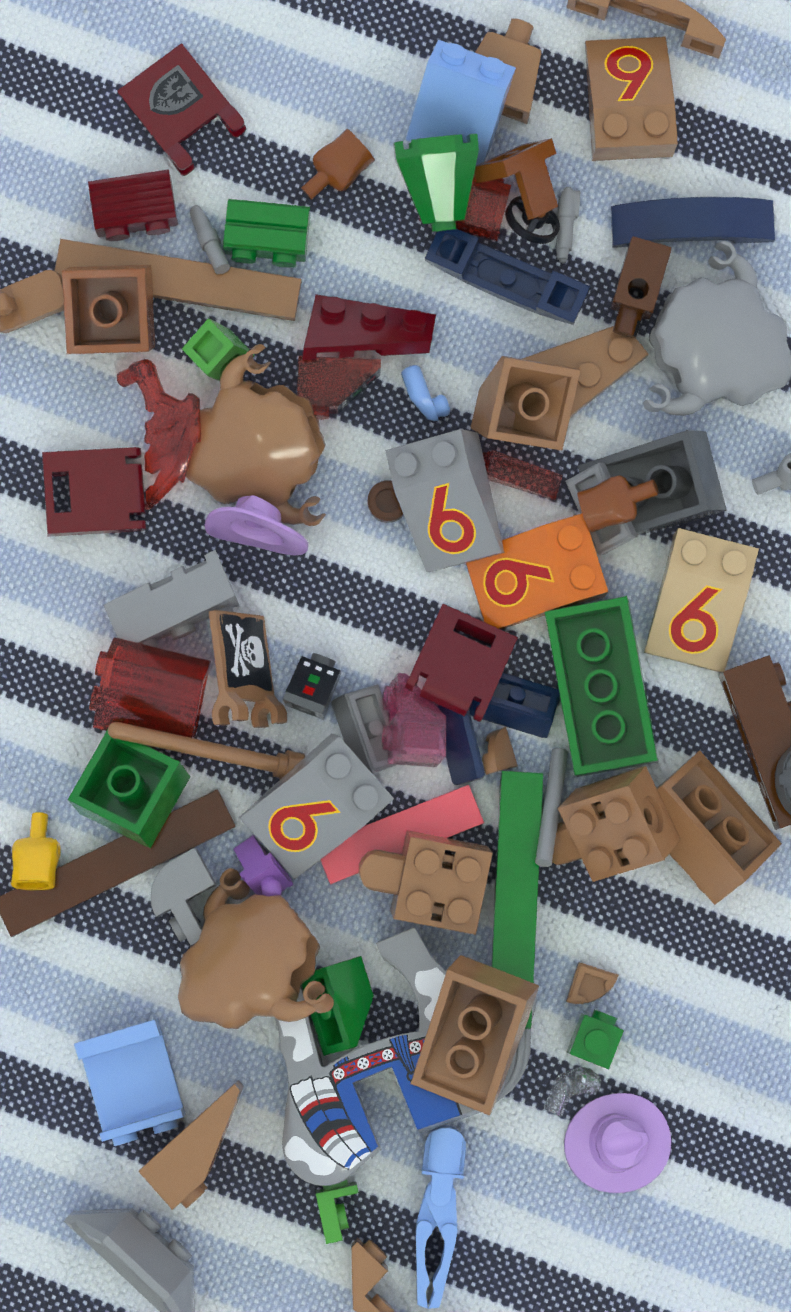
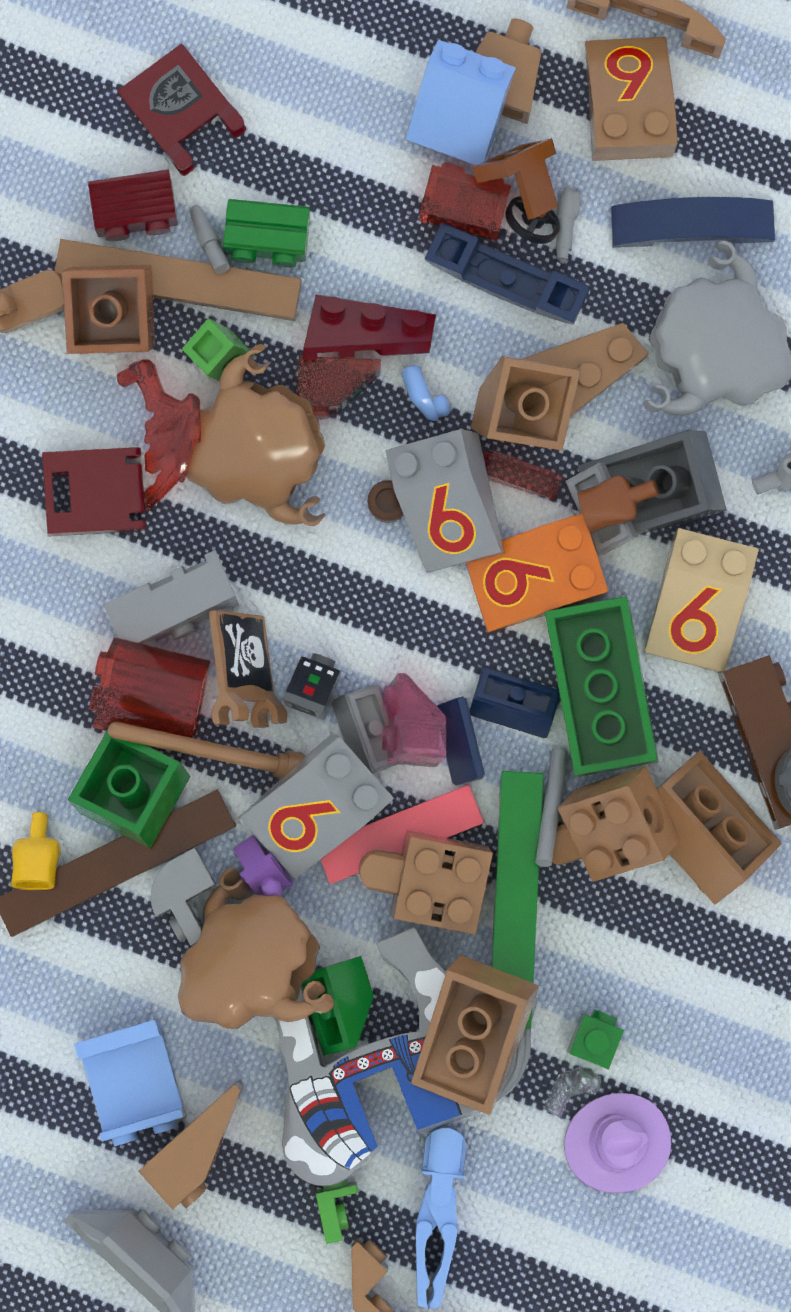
lavender hat [205,495,308,555] -> none
dark orange piece [301,129,375,200] -> none
green cone [393,134,479,232] -> none
dark red container [404,604,518,722] -> none
medium nougat tile [482,727,518,775] -> none
medium nougat tile [566,962,619,1004] -> none
reddish brown torso [610,236,672,338] -> none

